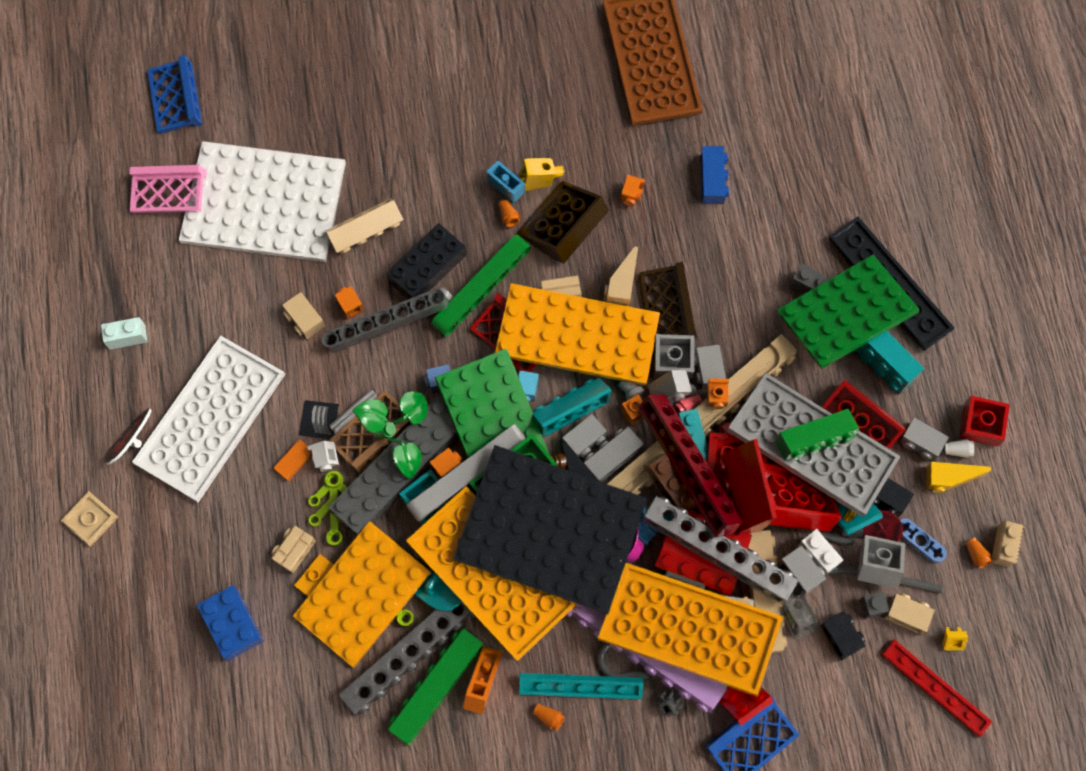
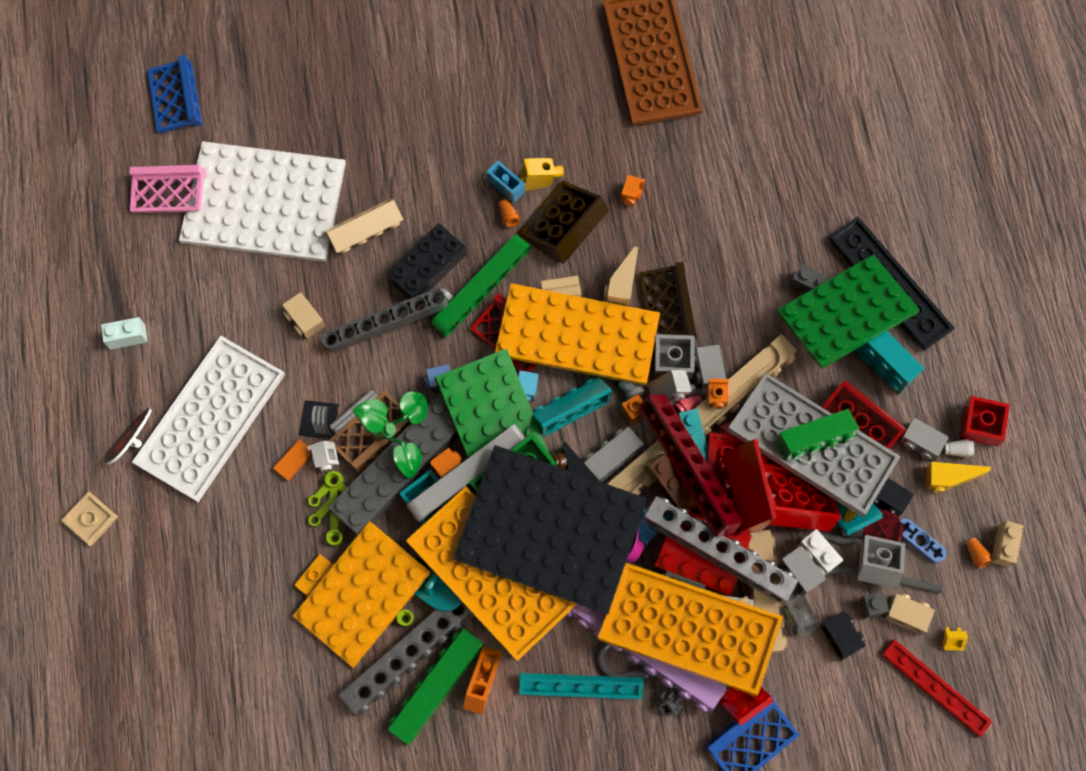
blue brick [197,585,264,661] -> none
tan brick [271,525,316,574] -> none
orange brick [335,286,364,319] -> none
orange cone [533,703,565,731] -> none
light grey brick [562,414,607,458] -> none
blue brick [700,146,729,204] -> none

